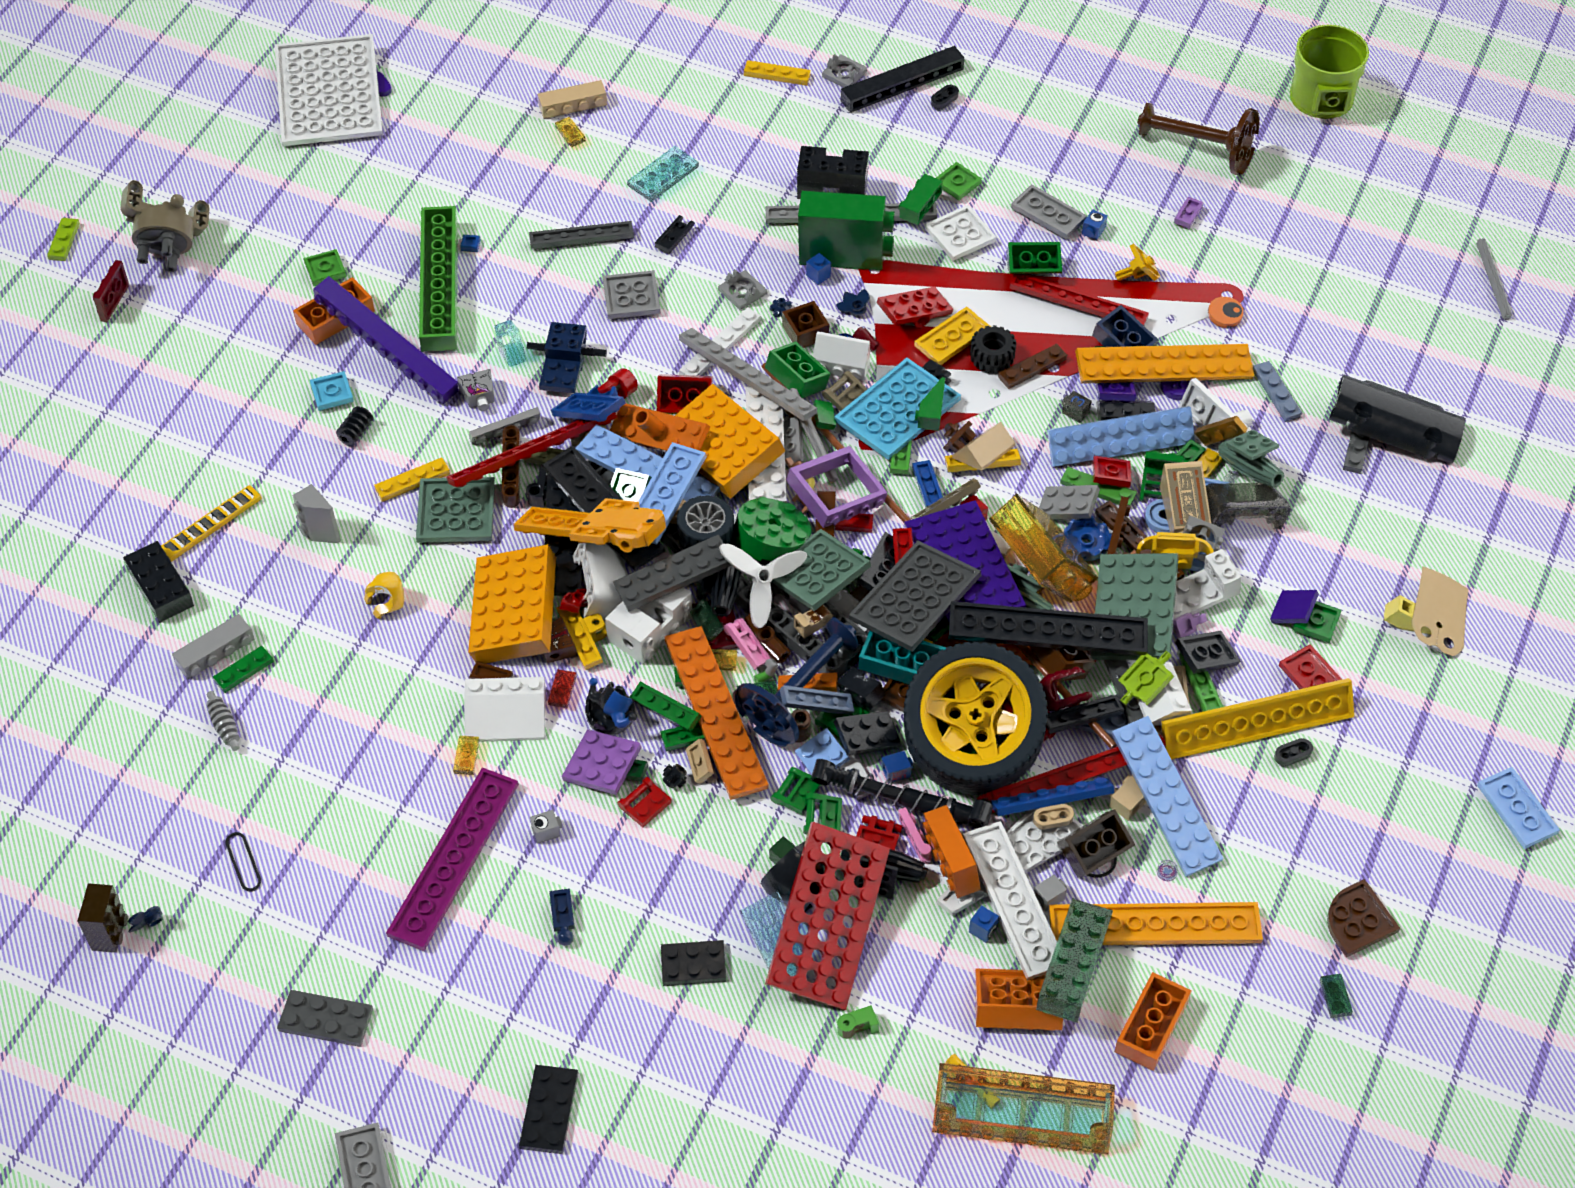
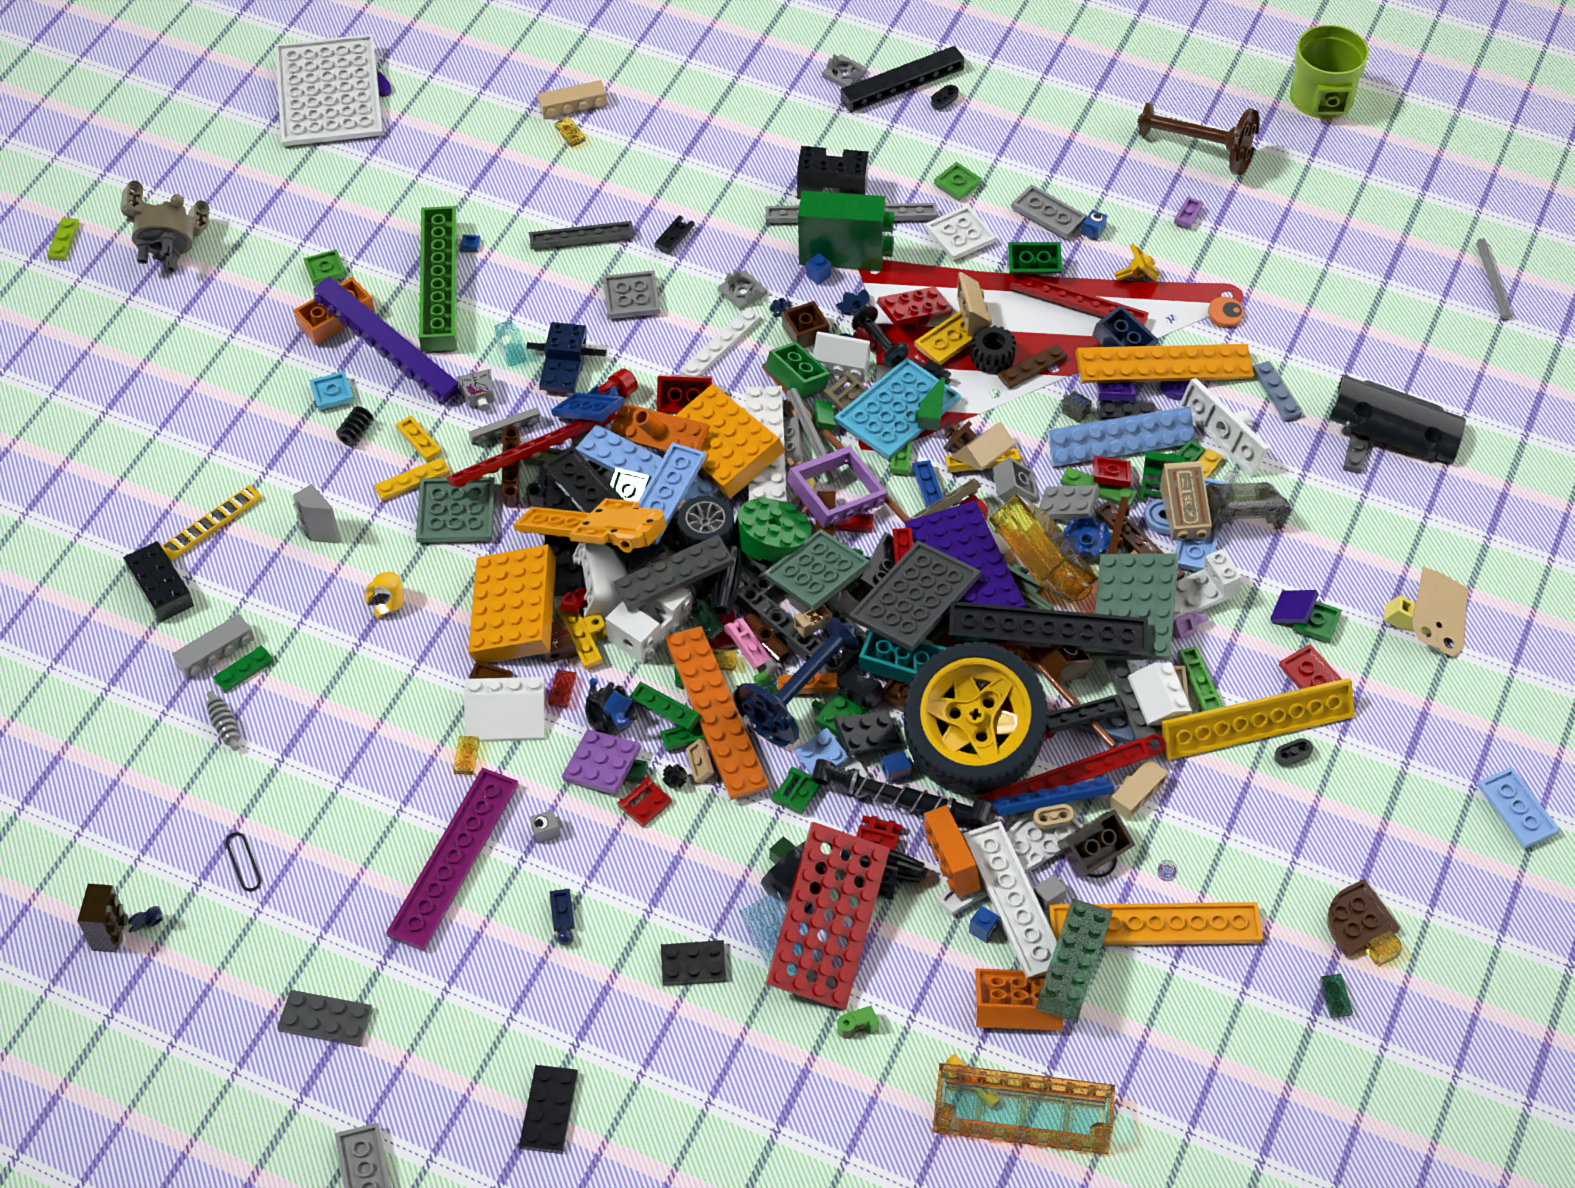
dark red plate [93,260,129,323] -> none
clear light blue plate [627,146,699,202] -> none
light grey plate [679,328,817,421] -> none
white piece [719,544,807,628] -> none
yellow plate [744,60,811,86] -> none
sand blue plate [780,685,854,715] -> none
reddish brown plant [791,709,812,743] -> none
green plate [803,793,842,835] -> none
green brick [898,174,943,225] -> none
bright pink plate [898,807,932,864] -> none
dark red piece [1039,667,1093,711] -> none
light blue plate [1111,716,1223,877] -> none
orange brick [1114,972,1192,1071] -> none
lime plate [1118,651,1175,706] -> none
yellow plate [1136,532,1214,569] -> none
black plate [1174,630,1240,674] -> none
light grey piece [1183,516,1225,563] -> none
pearl gold plate [1194,416,1248,446] -> none
sand green plate [1218,429,1284,488] -> none
none -> yellow plate [396,416,442,462]
none -> black hose [851,306,909,368]
none -> tan slope [957,272,992,336]
none -> light grey slope [992,457,1039,504]
none -> clear yellow brick [1366,930,1403,967]

